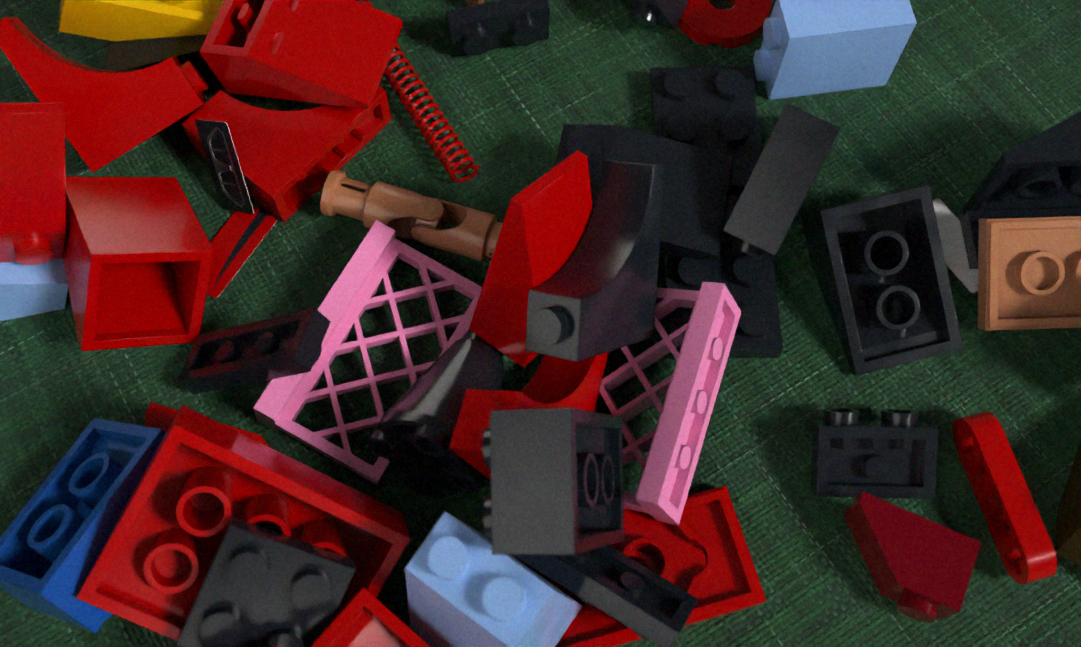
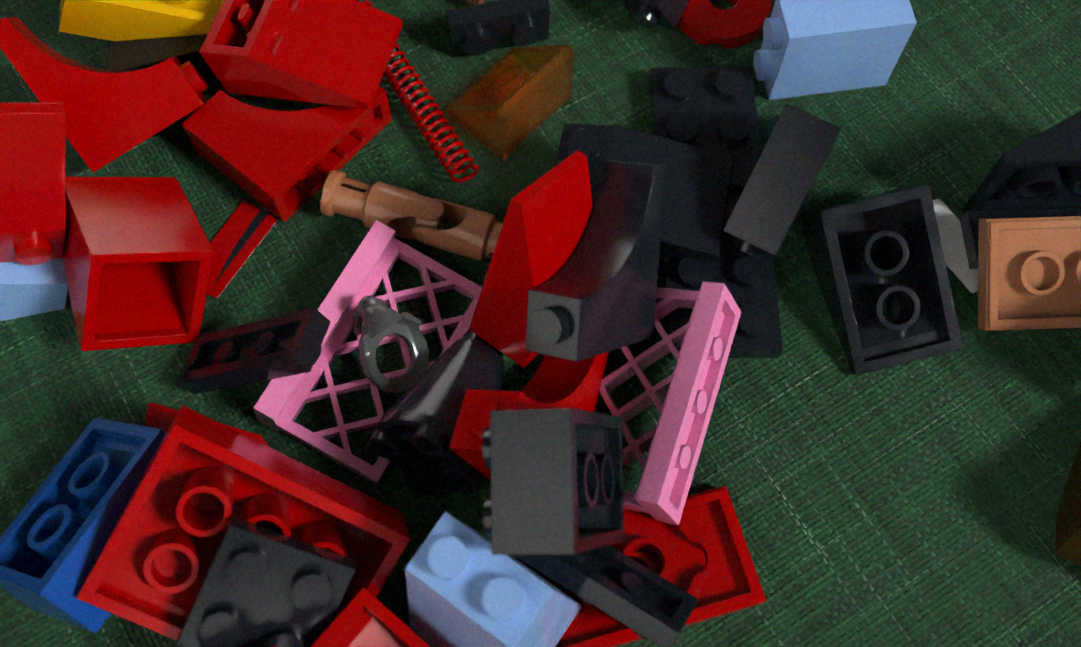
black sticker [195,119,254,214] -> none
black bracket [806,408,938,499] -> none
dark red slope [843,491,981,623] -> none
red beam [952,411,1057,584] -> none
none -> dark grey piece [352,295,429,394]
none -> clear orange slope [445,45,574,160]

